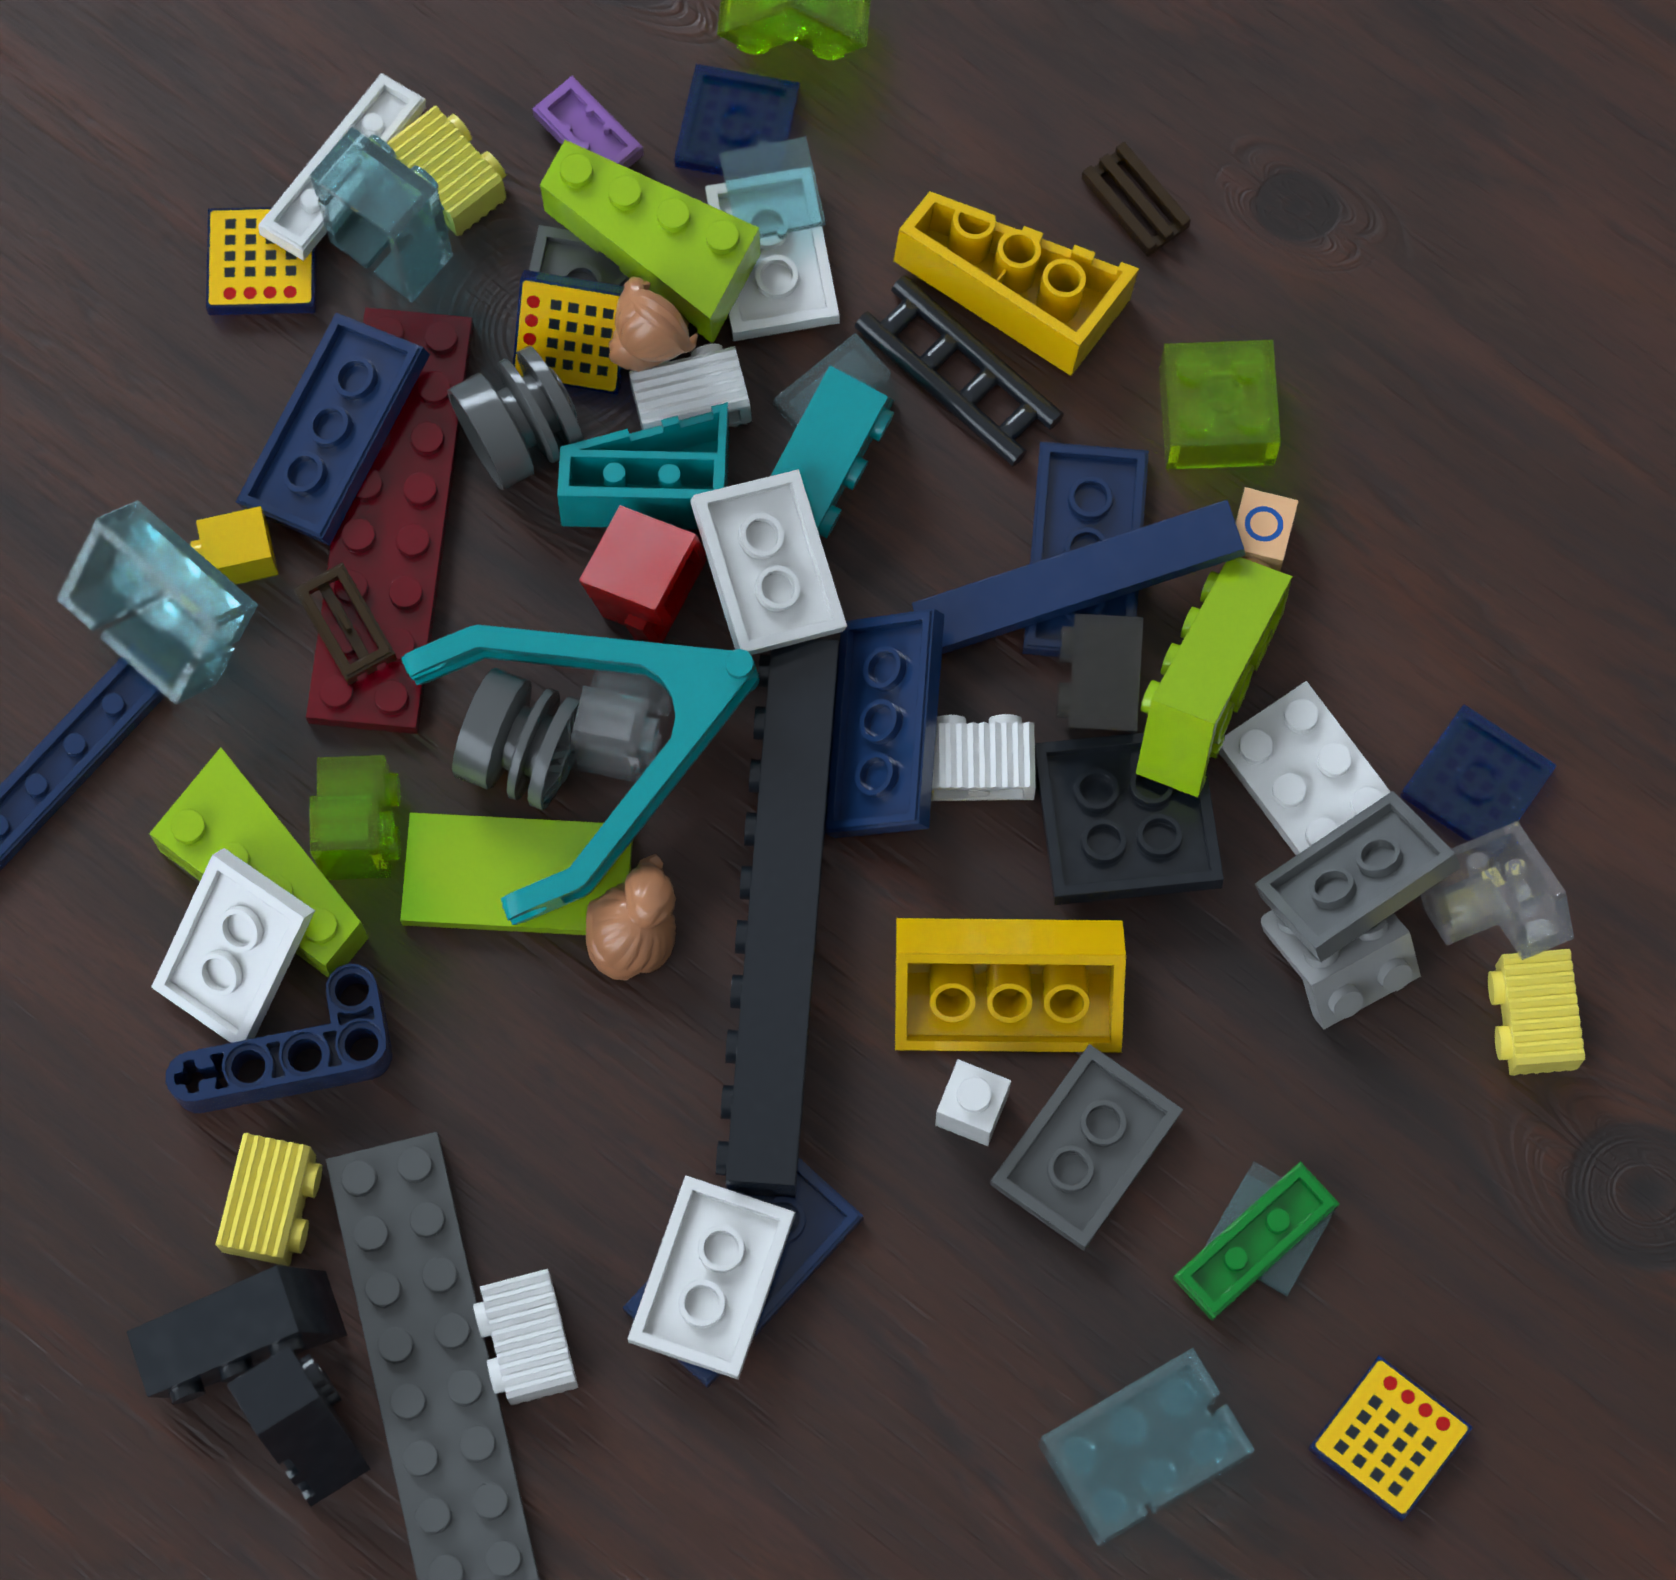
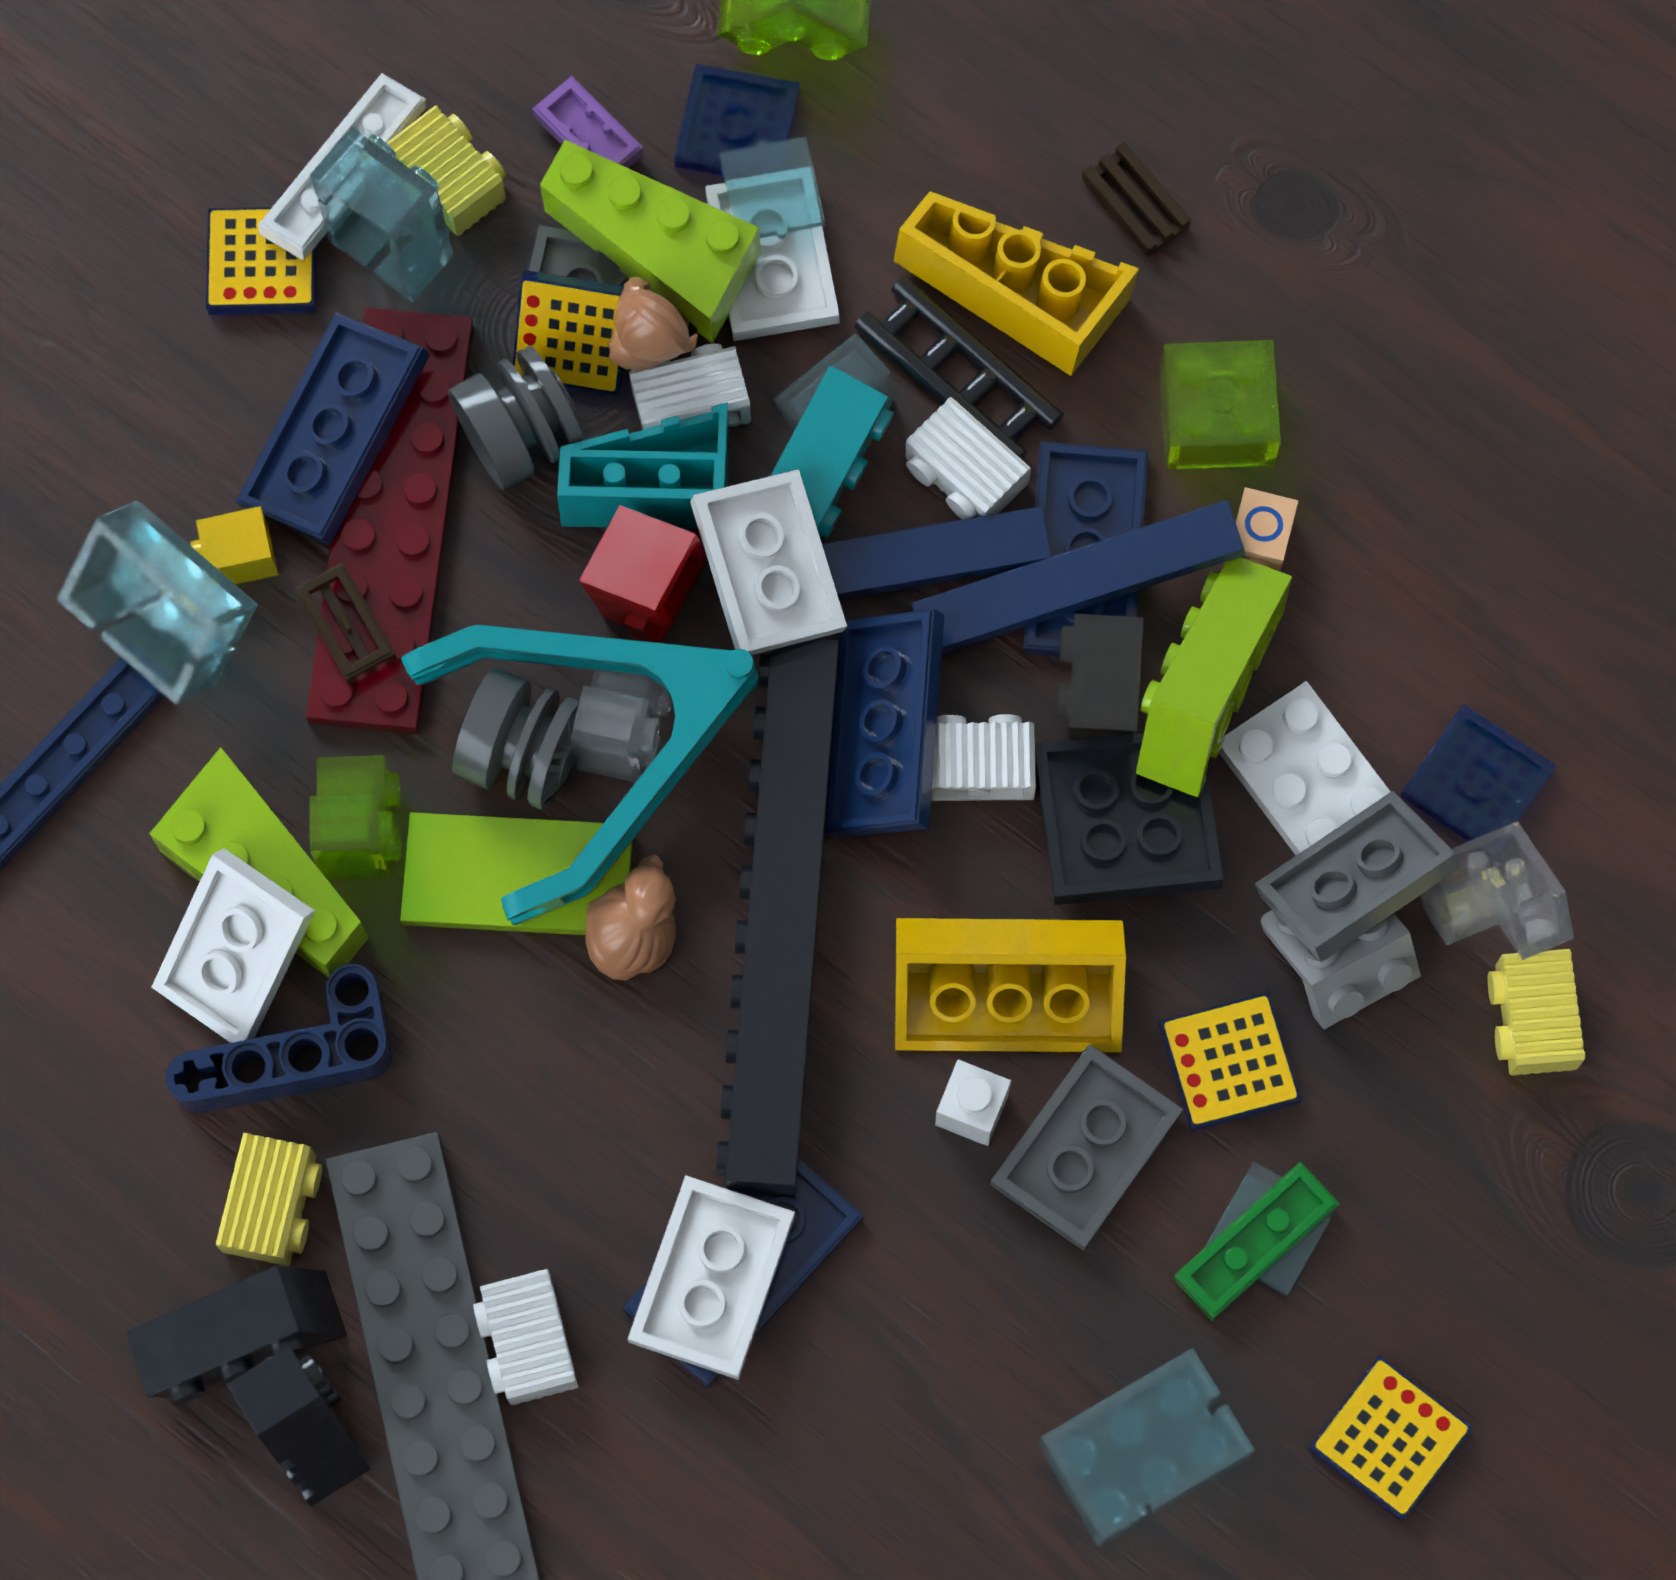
none -> dark blue tile [822,506,1051,600]
none -> white brick [906,397,1031,520]
none -> yellow tile [1158,992,1301,1133]

